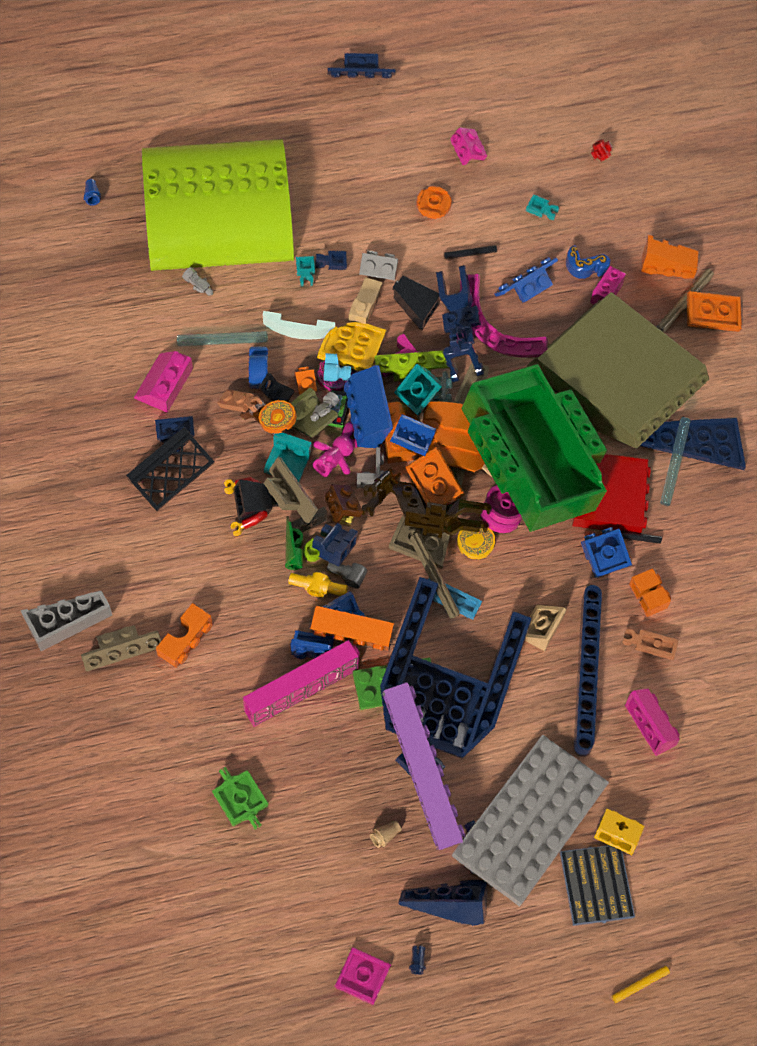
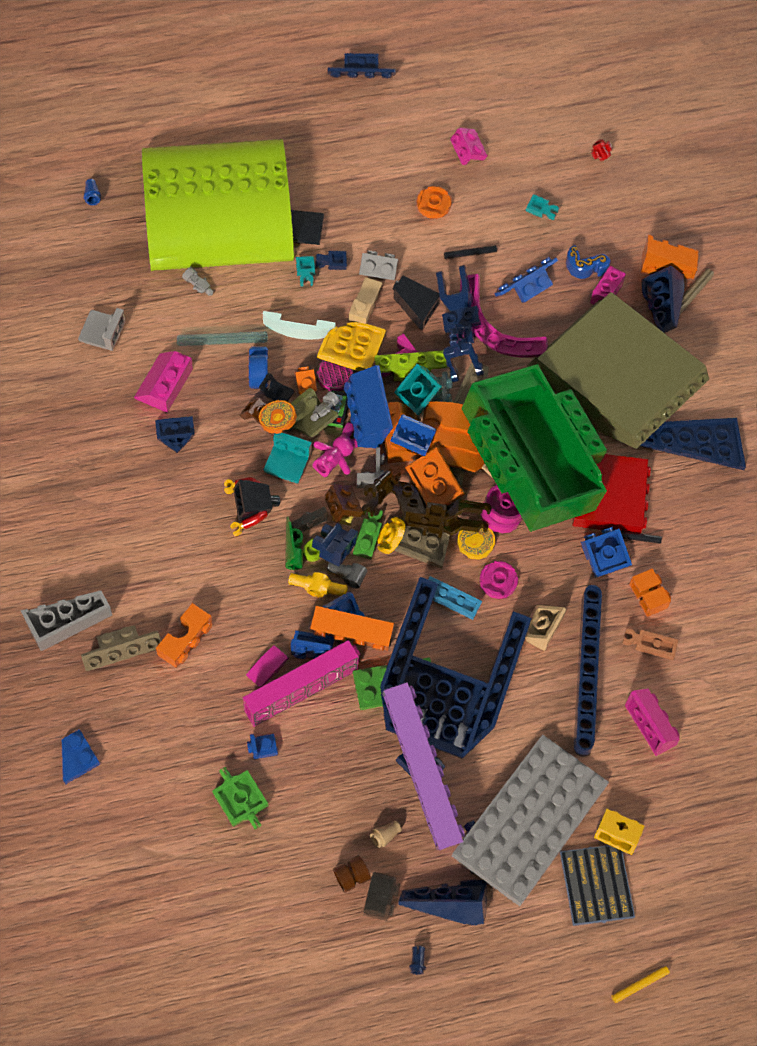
black fence [126,427,215,511] -> none
nougat plate [217,389,263,412] -> none
dark tan bracket [264,458,318,523] -> none
medium azure piece [324,353,351,382] -> none
dark pink tile [335,947,391,1005] -> none
dark tan axle [410,533,459,619] -> none
clear light blue axle [660,417,691,506] -> none
orange tile [687,291,742,332] -> none
none -> blue wing [62,729,100,785]
none -> light grey bracket [78,308,125,351]
none -> dark pink slope [246,645,289,688]
none -> blue bracket [247,734,278,759]
none -> black slope [291,210,324,245]
none -> reddish brown wheel [333,855,371,893]
none -> bright green plate [353,510,383,560]
none -> clear smoke brick [363,872,400,921]
none -> yellow tile [377,517,405,554]
none -> dark pink tile [479,561,518,599]
none -> dark blue wedge [642,266,684,333]

